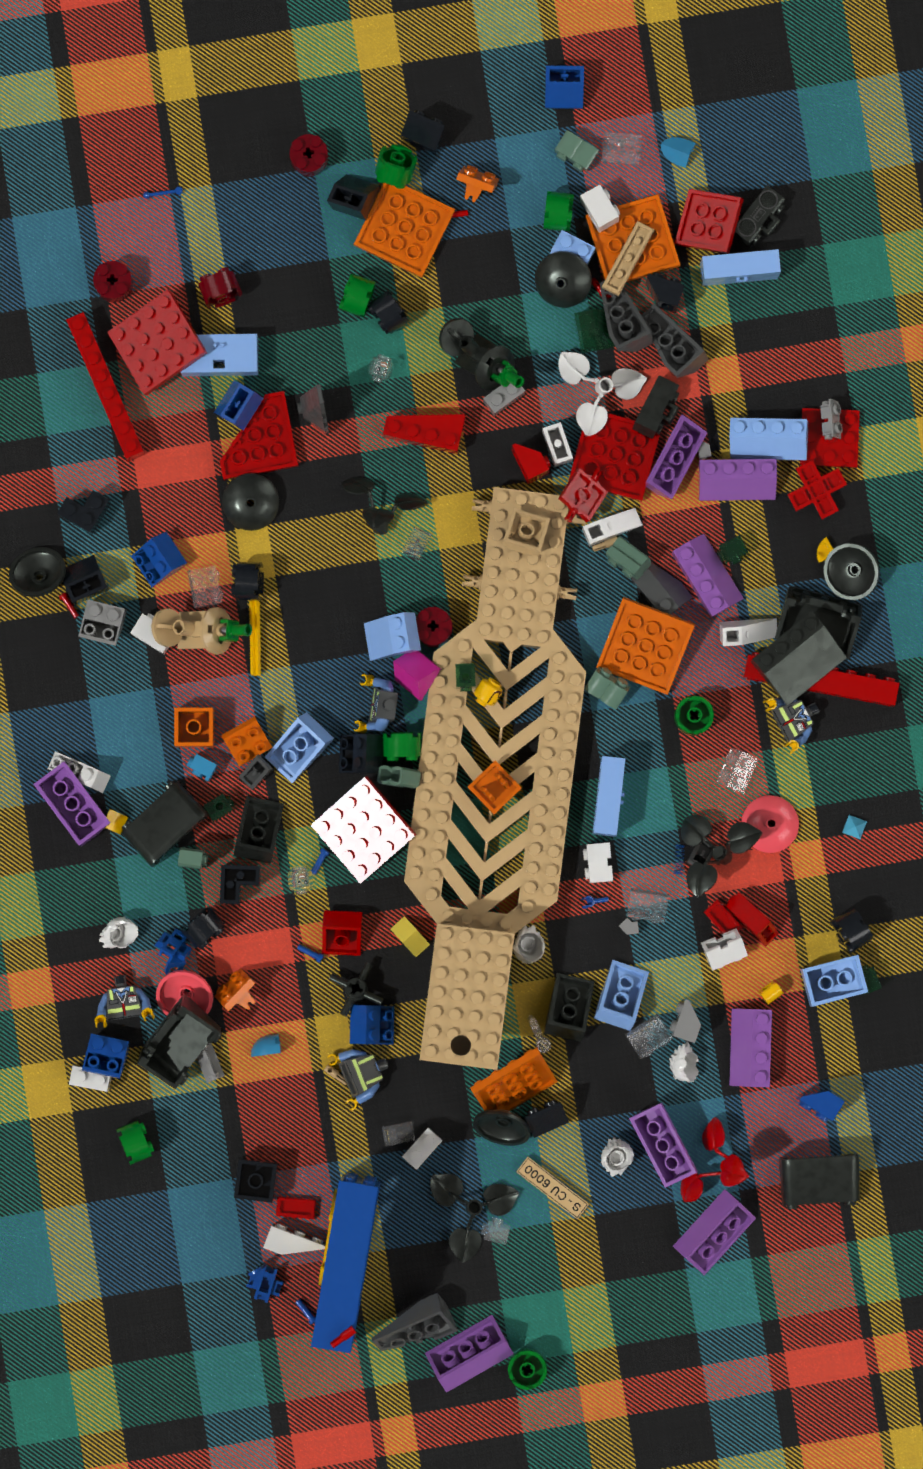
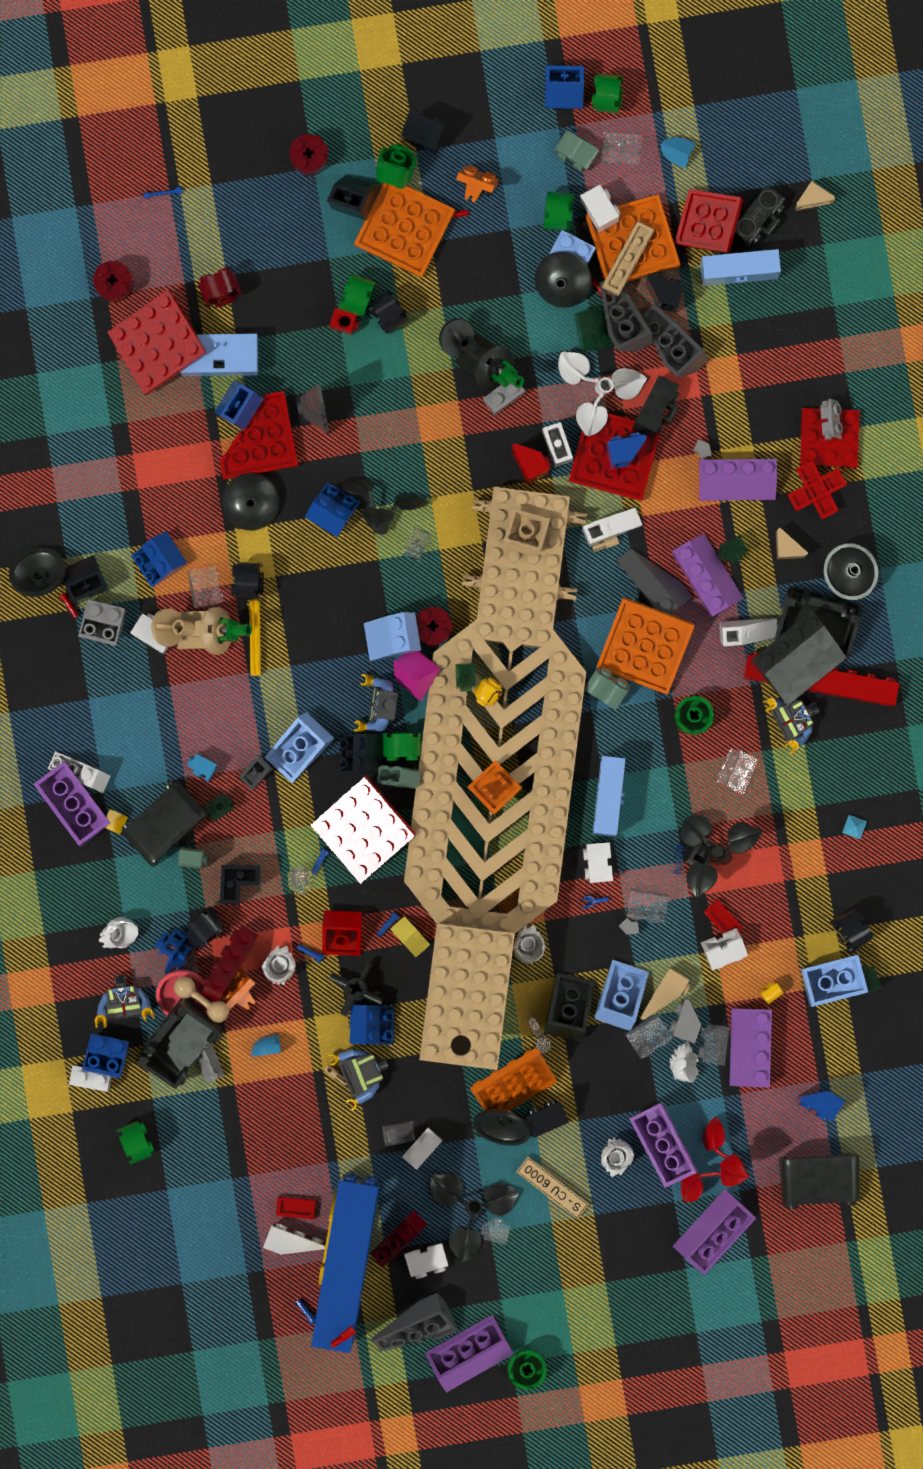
black brick [57,490,111,535] -> none
red brick [66,312,145,462] -> none
orange brick [174,708,214,748] -> none
orange plate [221,716,273,766] -> none
pearl dark grey slope [233,796,284,864] -> none
black brick [234,1158,278,1203] -> none
blue piece [246,1264,283,1303] -> none
clear head [367,354,395,383] -> none
red wedge [383,414,466,454] -> none
red plate [558,468,608,523] -> none
sand green brick [606,536,651,580] -> none
medium lavender slope [646,415,707,499] -> none
red slope [726,893,779,947] -> none
light blue slope [729,418,808,461] -> none
coral dish [741,795,799,853] -> none
yellow tile [816,537,833,563] -> none
none -> tan piece [174,976,229,1023]
none -> dark red brick [202,925,258,1001]
none -> white hair [262,946,296,985]
none -> blue slope [305,483,360,537]
none -> red brick [329,308,360,336]
none -> dark red slope [370,1210,427,1267]
none -> blue piece [377,912,400,936]
none -> white brick [405,1242,448,1279]
none -> green brick [592,73,624,114]
none -> blue slope [607,433,646,469]
none -> tan slope [639,968,690,1020]
none -> clear bracket [698,1024,729,1065]
none -> tan slope [776,528,808,559]
none -> tan slope [795,181,835,211]

